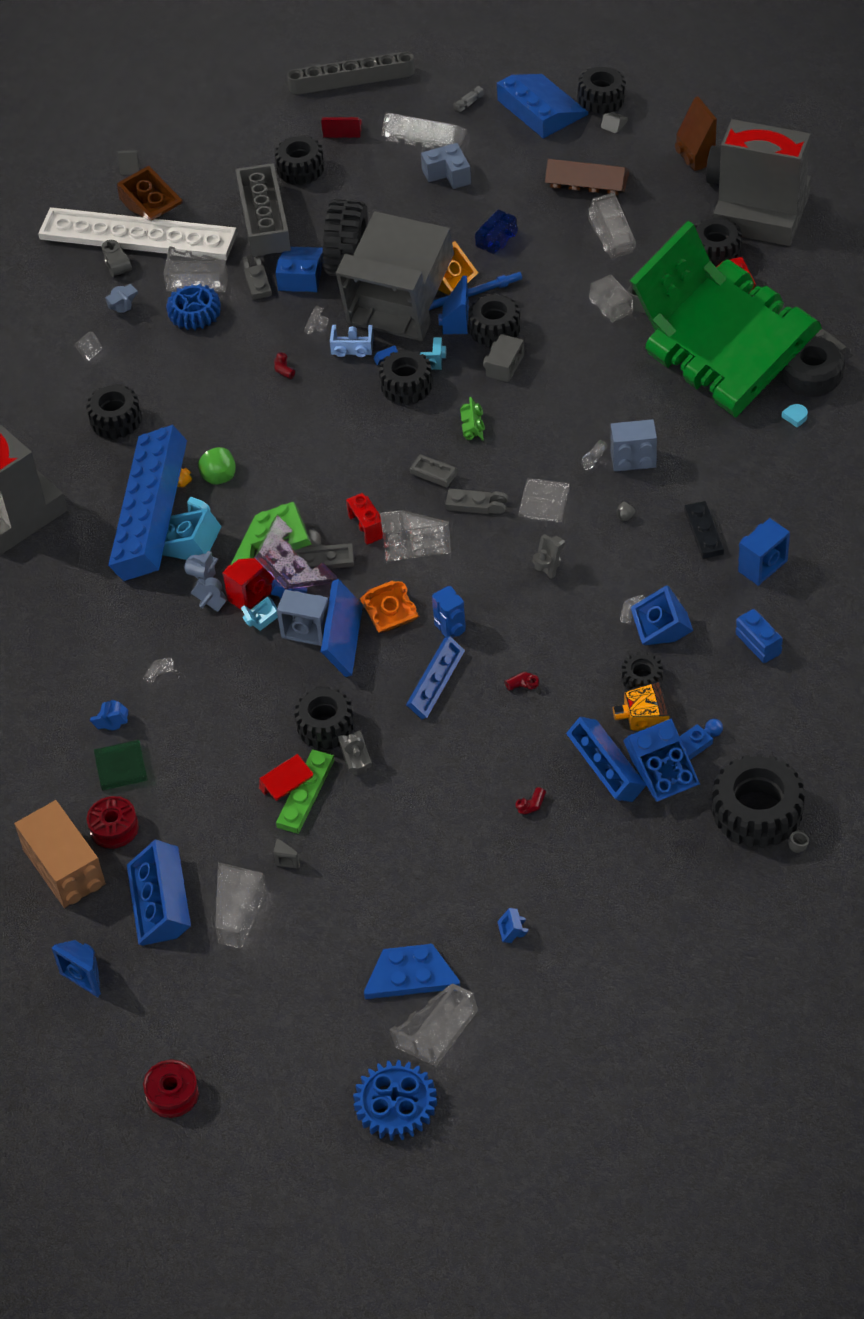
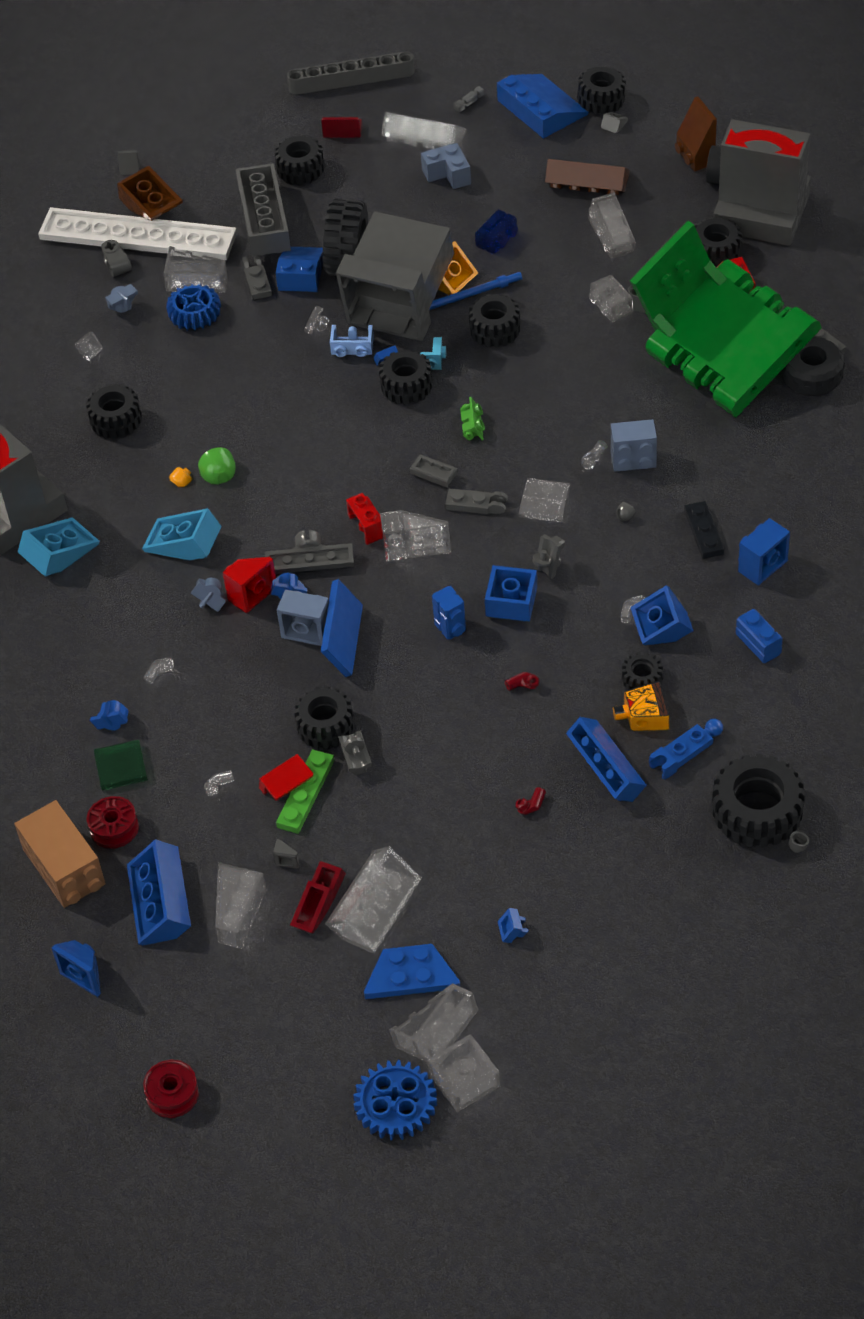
blue brick [108,425,187,581] -> none
sand blue piece [184,551,218,580] -> none
medium azure tile [187,497,210,512] -> none
bright green wing [231,502,312,565] -> none
medium azure bracket [241,596,278,631] -> none
clear purple wing [255,515,338,590] -> none
dark red arm [274,352,295,379] -> none
orange slope [360,580,420,633] -> none
blue plate [406,636,465,720] -> none
blue slope [438,276,469,334] -> none
dark grey brick [483,334,524,382] -> none
blue slope [623,718,700,802] -> none
medium azure tile [781,404,808,428] -> none
none -> dark azure slope [18,517,100,576]
none -> clear arm [204,770,234,796]
none -> dark red slope [290,861,346,934]
none -> clear slope [325,846,421,953]
none -> clear brick [428,1034,500,1112]
none -> blue brick [485,565,537,622]

